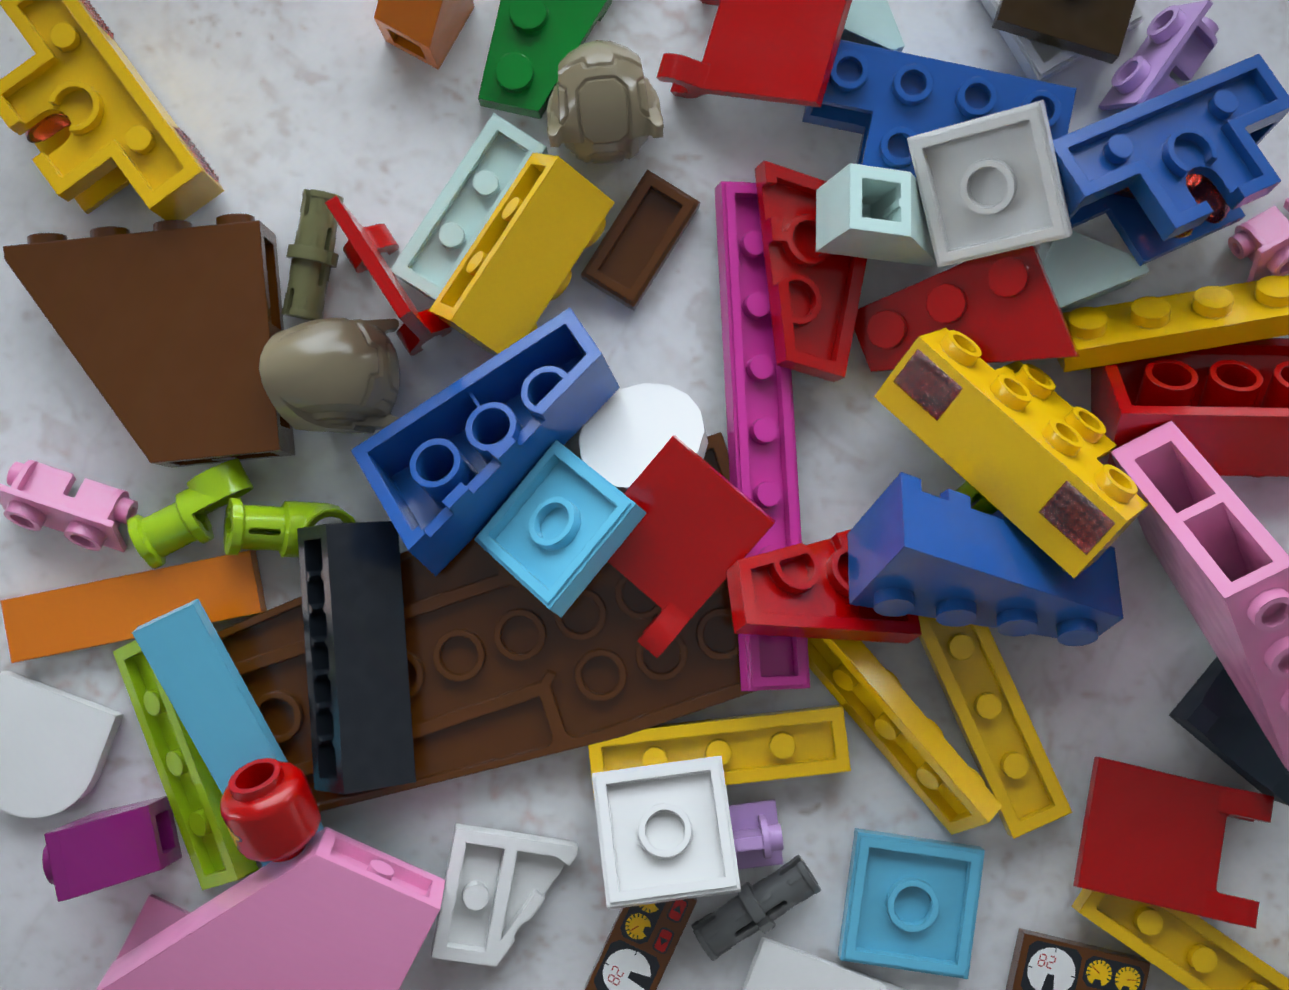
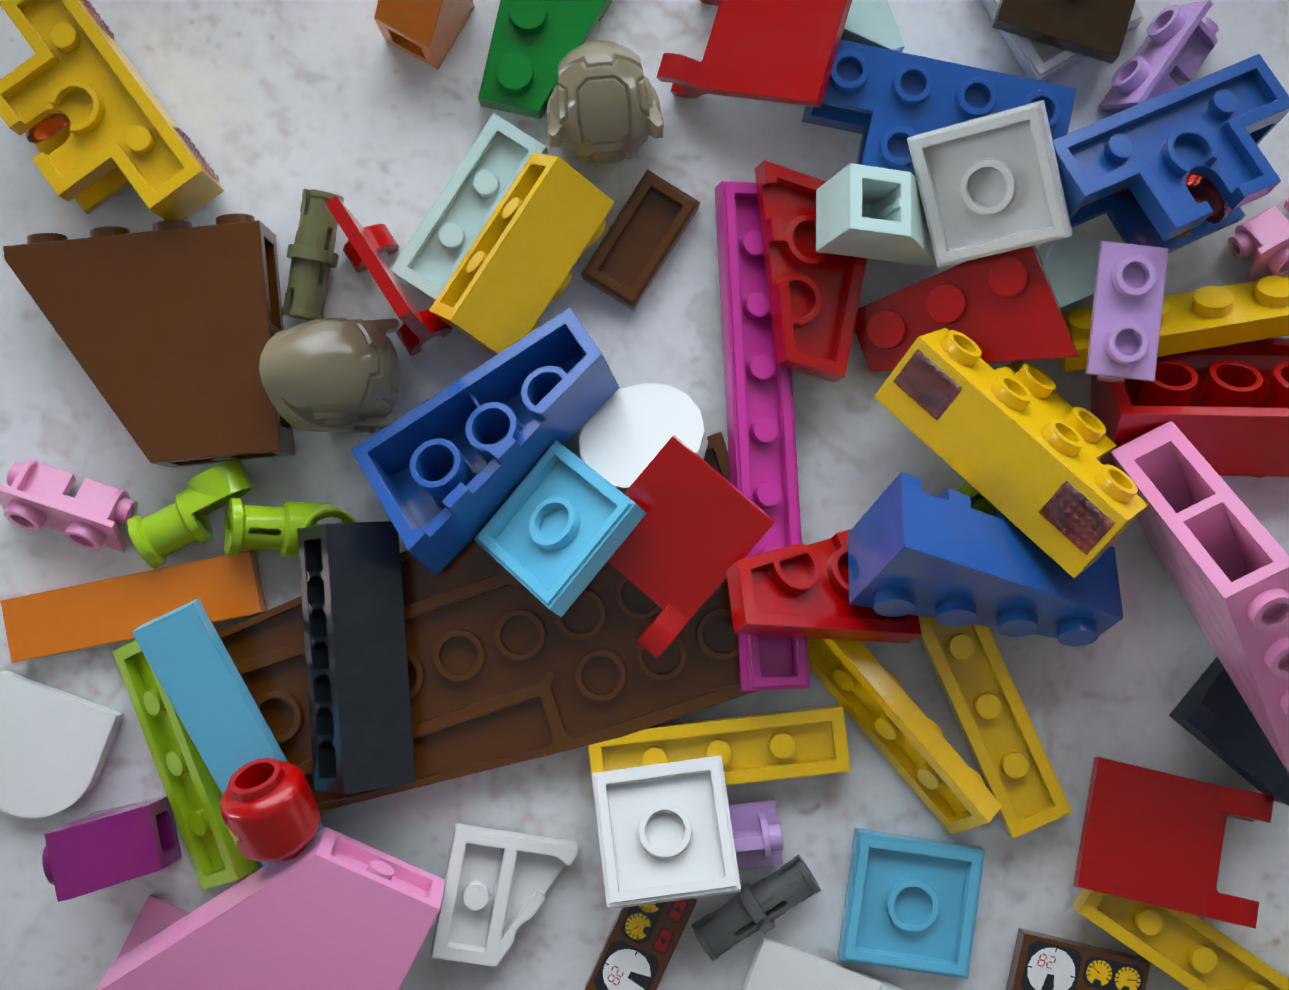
none -> lavender hinge [1086,241,1169,383]

